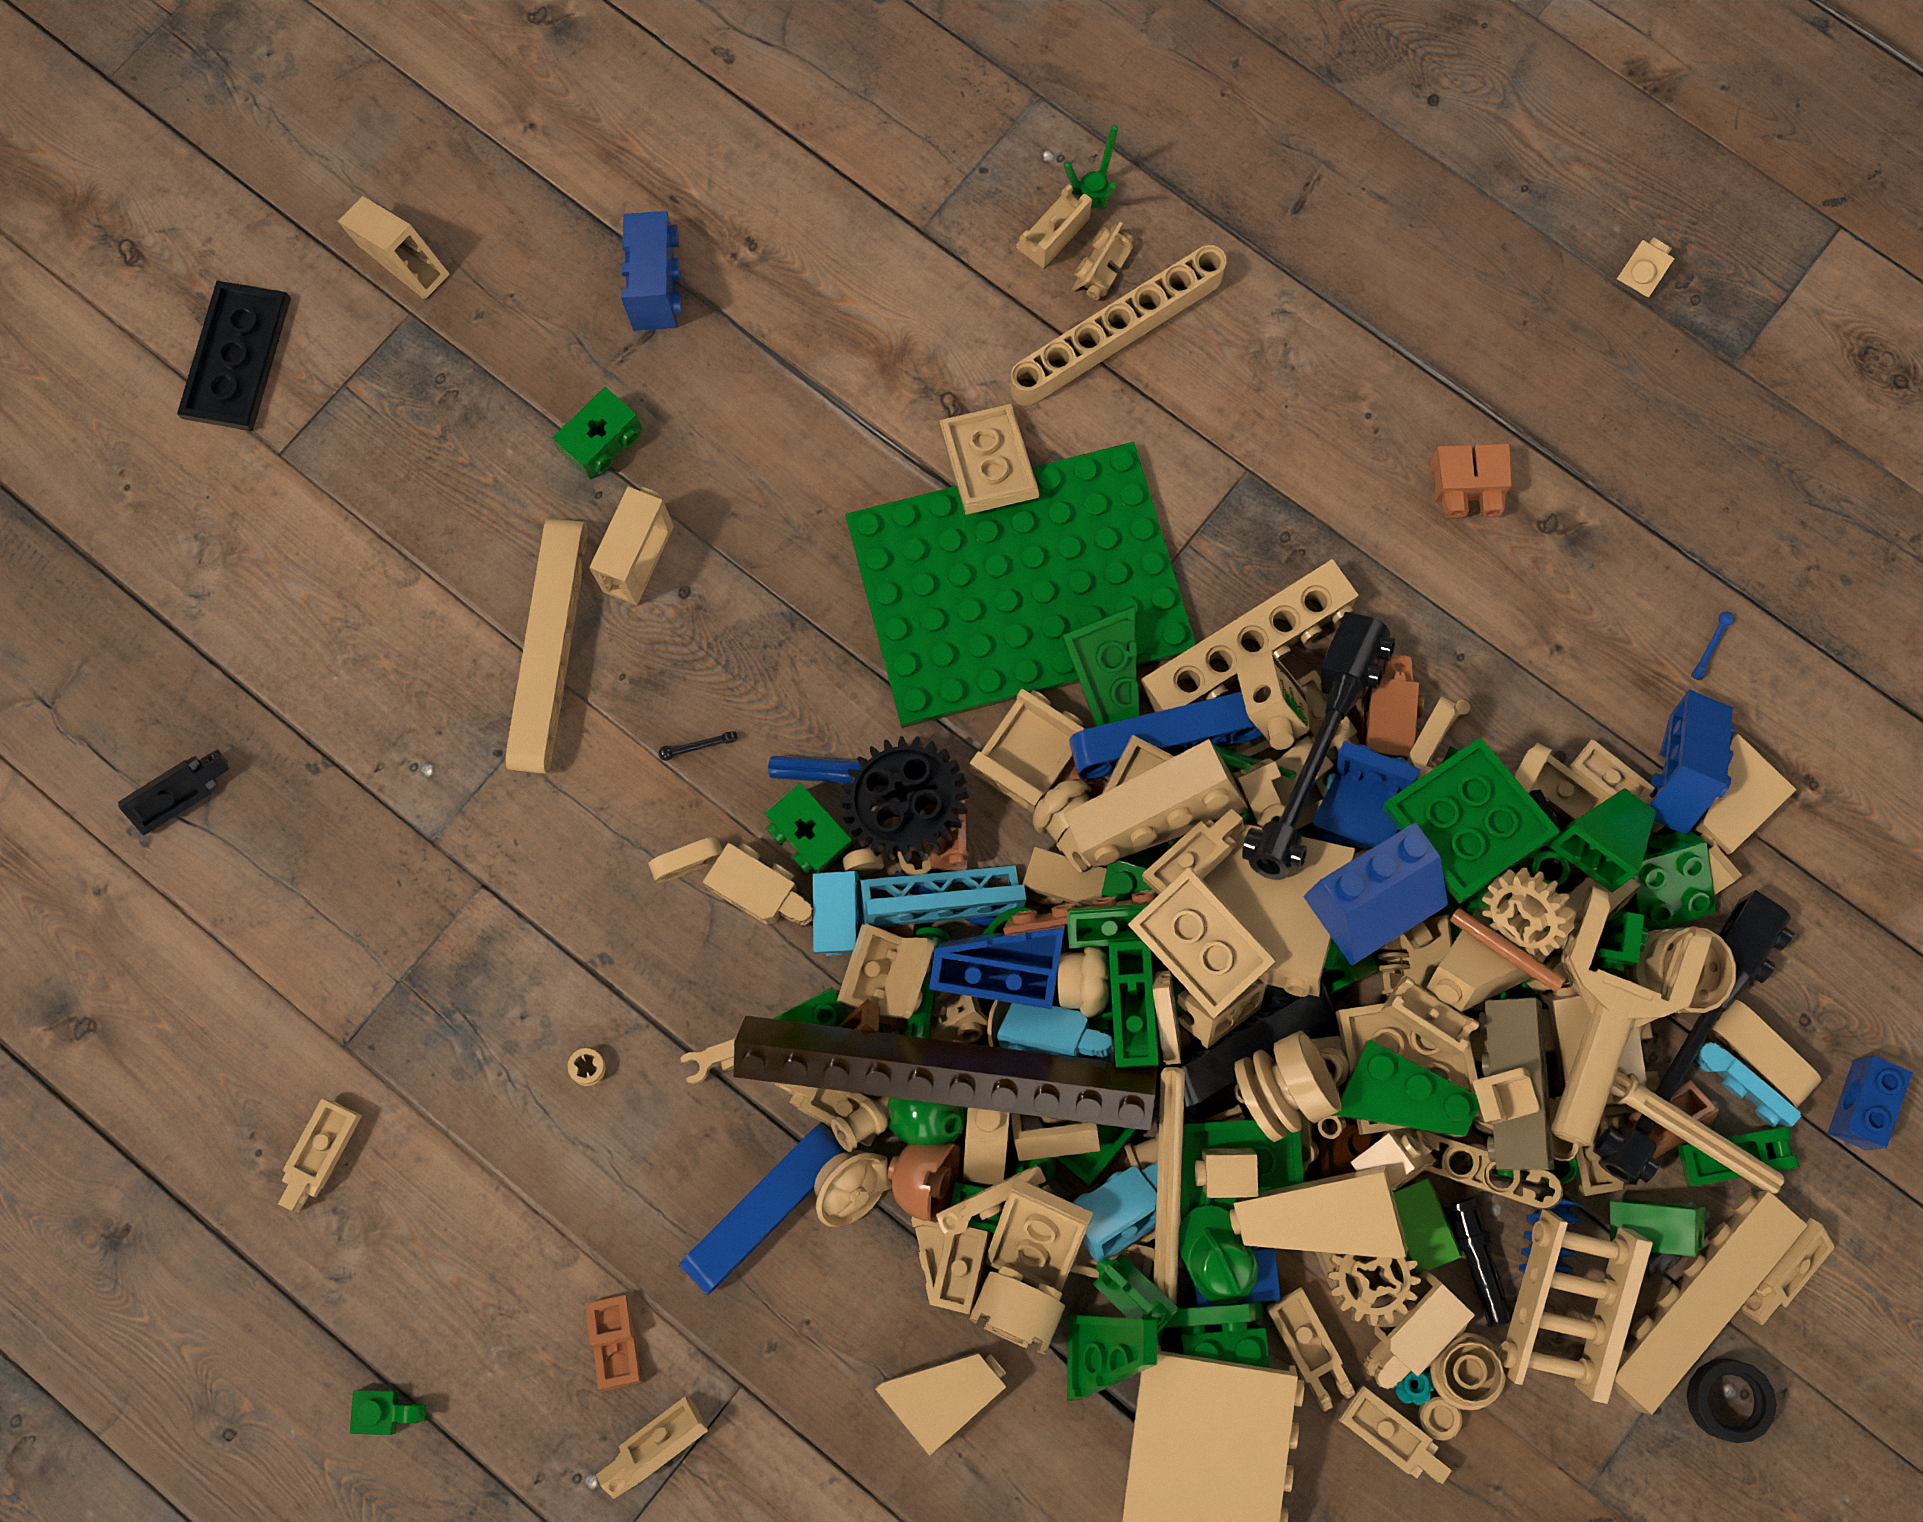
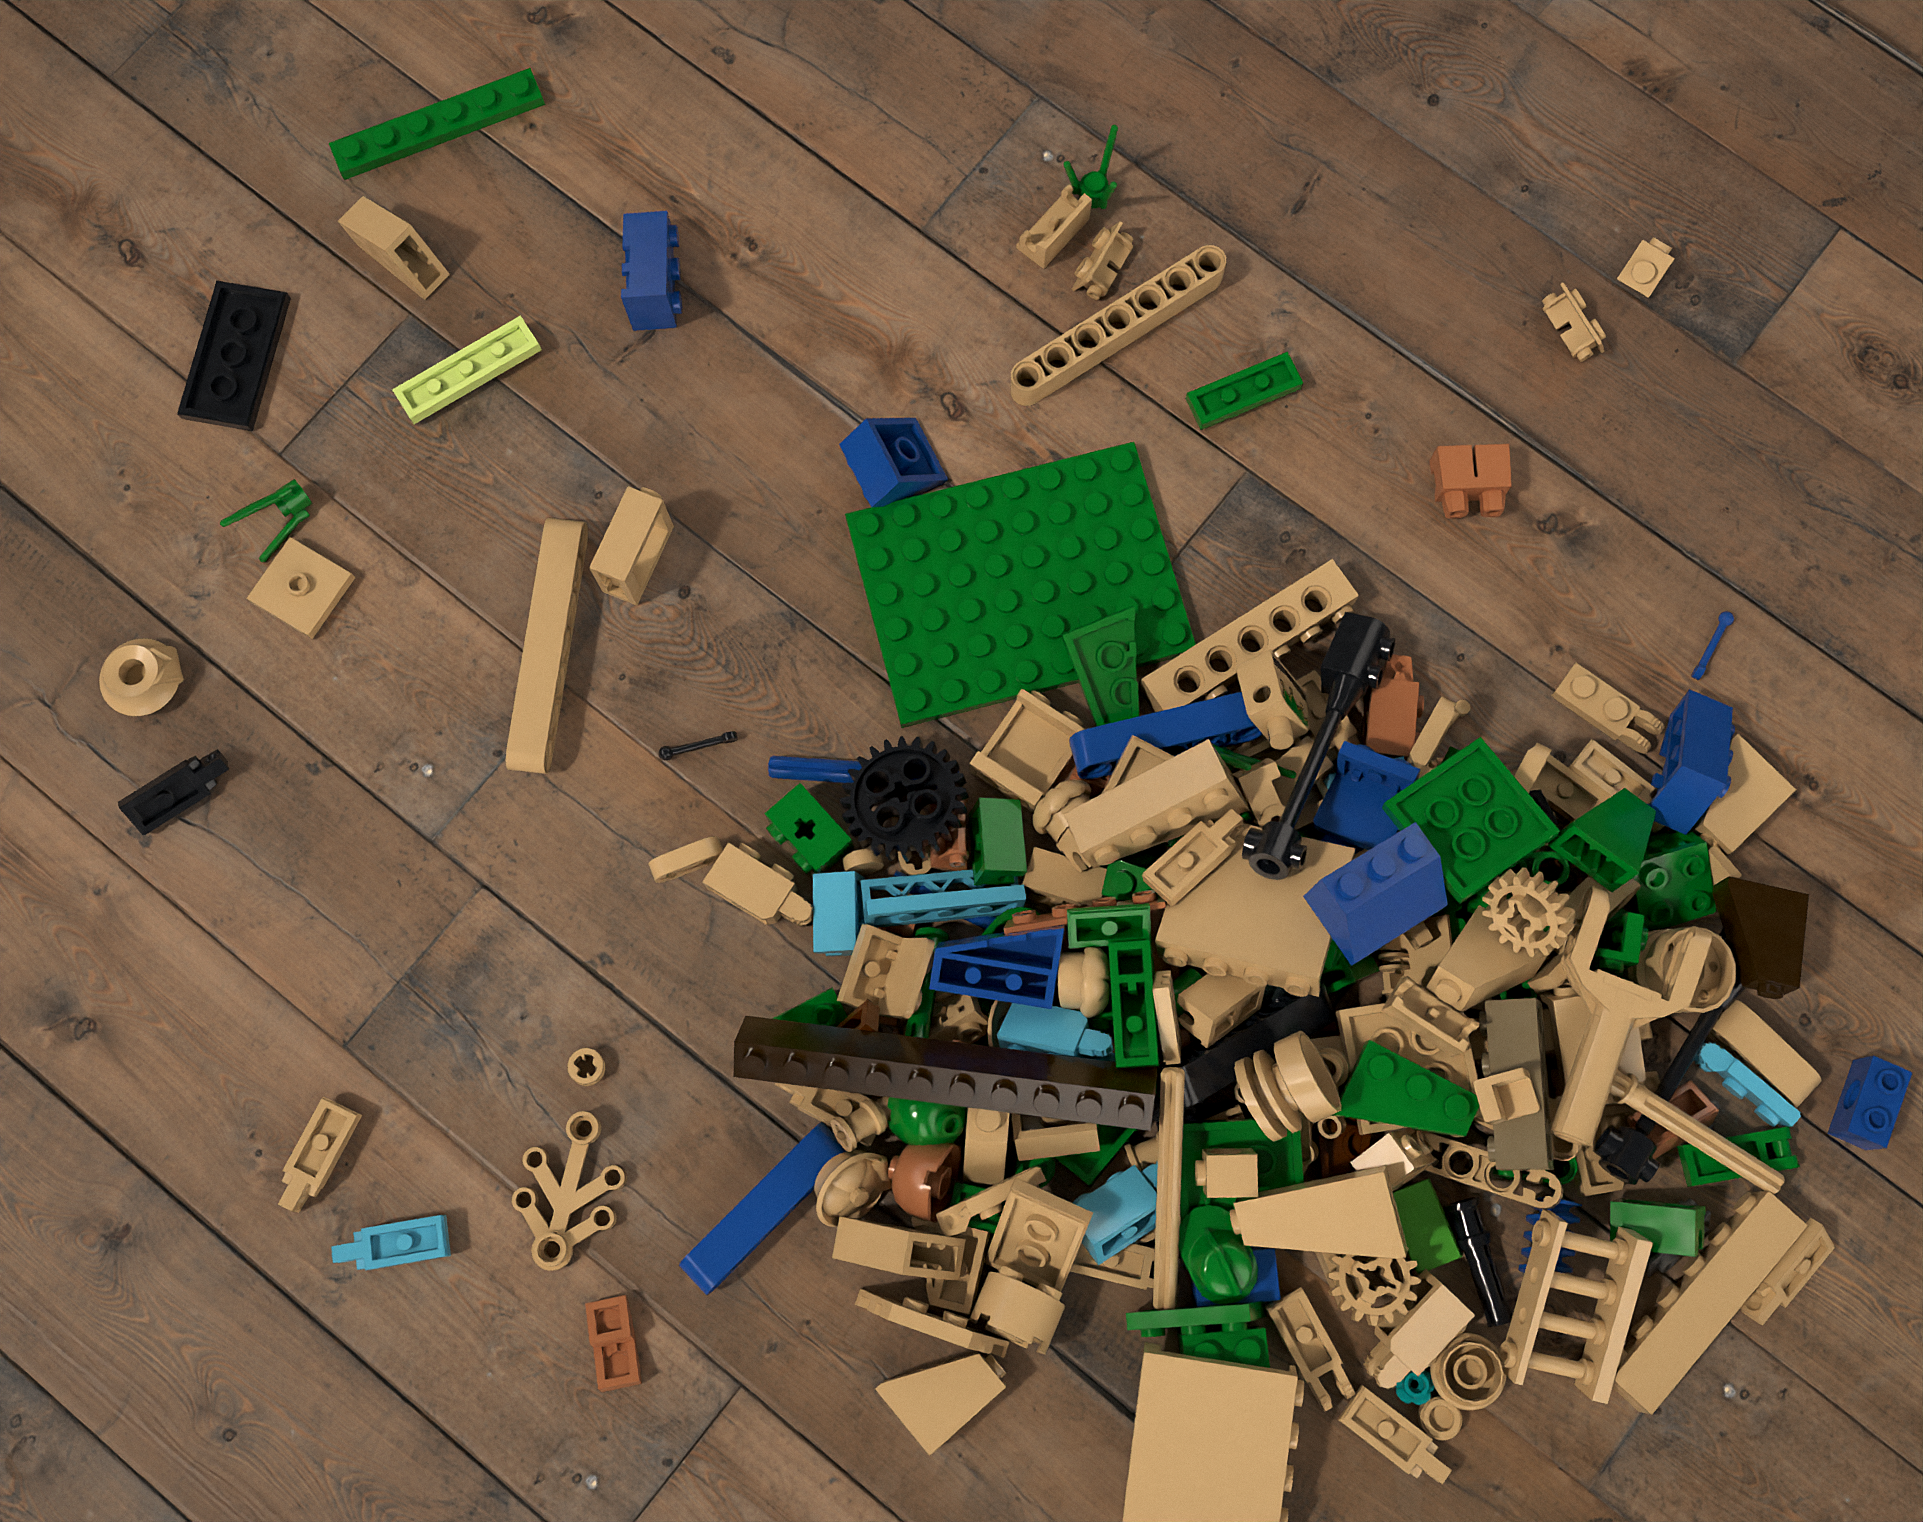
green plate [349,1389,427,1435] -> none
green brick [552,386,642,480] -> none
tan hinge [596,1396,708,1499] -> none
tan plate [680,1038,736,1084] -> none
tan tile [939,404,1039,515] -> none
green wing [1067,1315,1158,1401] -> none
green hinge [1093,1254,1180,1334] -> none
tan plate [1128,867,1277,1018] -> none
nougat bar [1450,907,1566,993] -> none
black tyre [1686,1359,1777,1443] -> none
none -> tan piece [99,639,184,716]
none -> green plant [220,479,313,562]
none -> tan plate [246,537,355,639]
none -> green plate [329,68,545,180]
none -> medium azure hinge [331,1215,451,1270]
none -> yellowish green plate [392,315,542,424]
none -> tan plant [511,1111,627,1271]
none -> tan slope [832,1216,966,1281]
none -> blue slope [839,418,948,508]
none -> tan wing [855,1288,1009,1358]
none -> green hinge [968,797,1027,886]
none -> green plate [1185,352,1303,430]
none -> tan hinge [1542,282,1606,362]
none -> tan hinge [1551,663,1665,754]
none -> dark brown slope [1712,876,1809,999]

